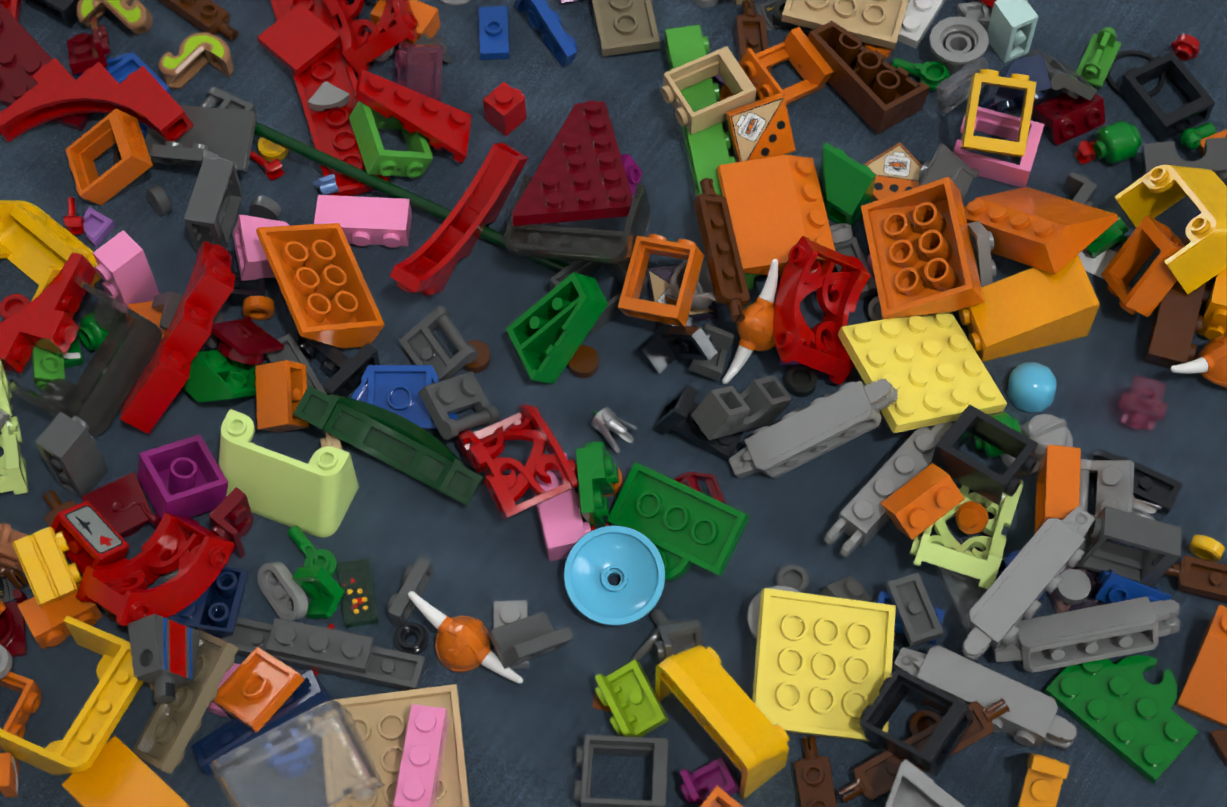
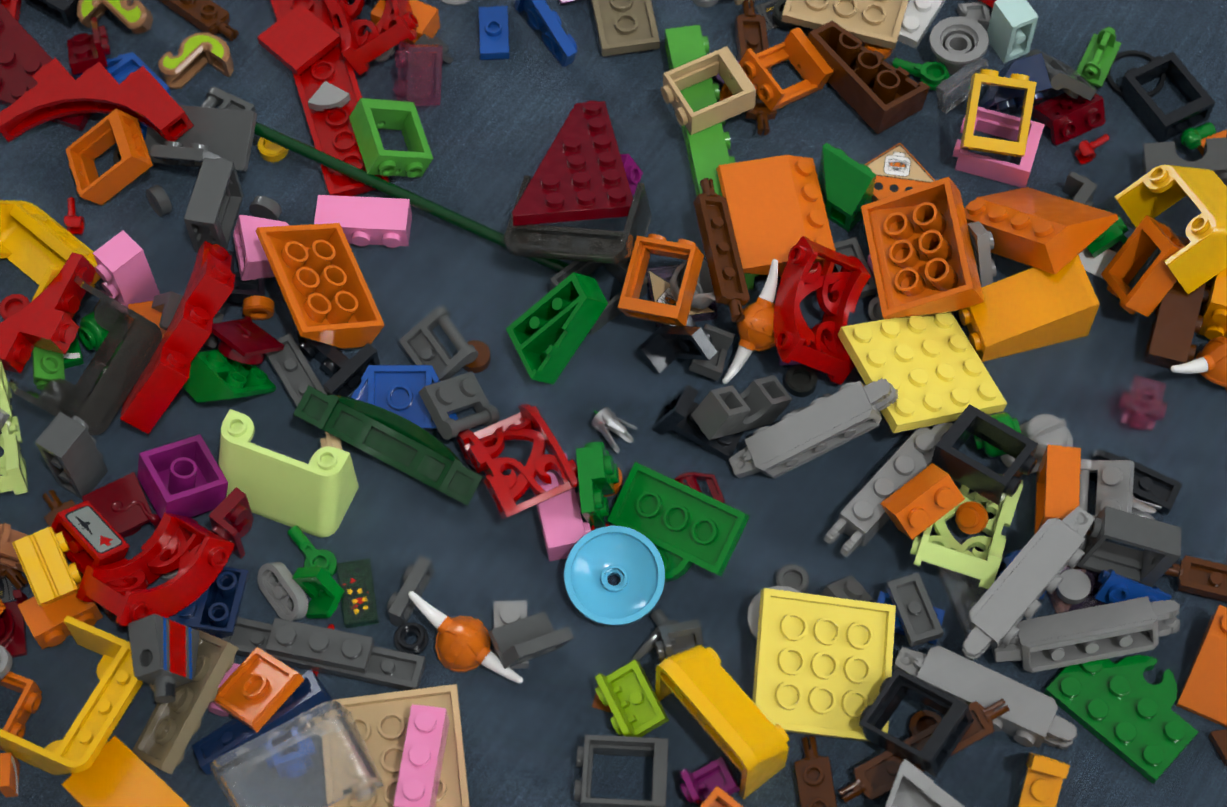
medium lavender tile [83,207,115,248] -> none
red hand [250,151,285,180] -> none
orange brick [255,360,309,433] -> none
medium blue hand [312,174,339,195] -> none
red wing [354,69,472,164] -> none
red arch [389,143,528,295] -> none
red brick [483,82,527,136] -> none
reddish brown tile [568,345,599,378] -> none
tile [725,93,796,162] -> none
light grey tile [830,223,853,243] -> none
dark grey hat [918,143,979,201] -> none
medium azure hair [1007,362,1057,412] -> none
green head [1093,121,1142,165] -> none
red plate [1171,34,1200,61] -> none
yellow tile [1188,535,1225,562] -> none

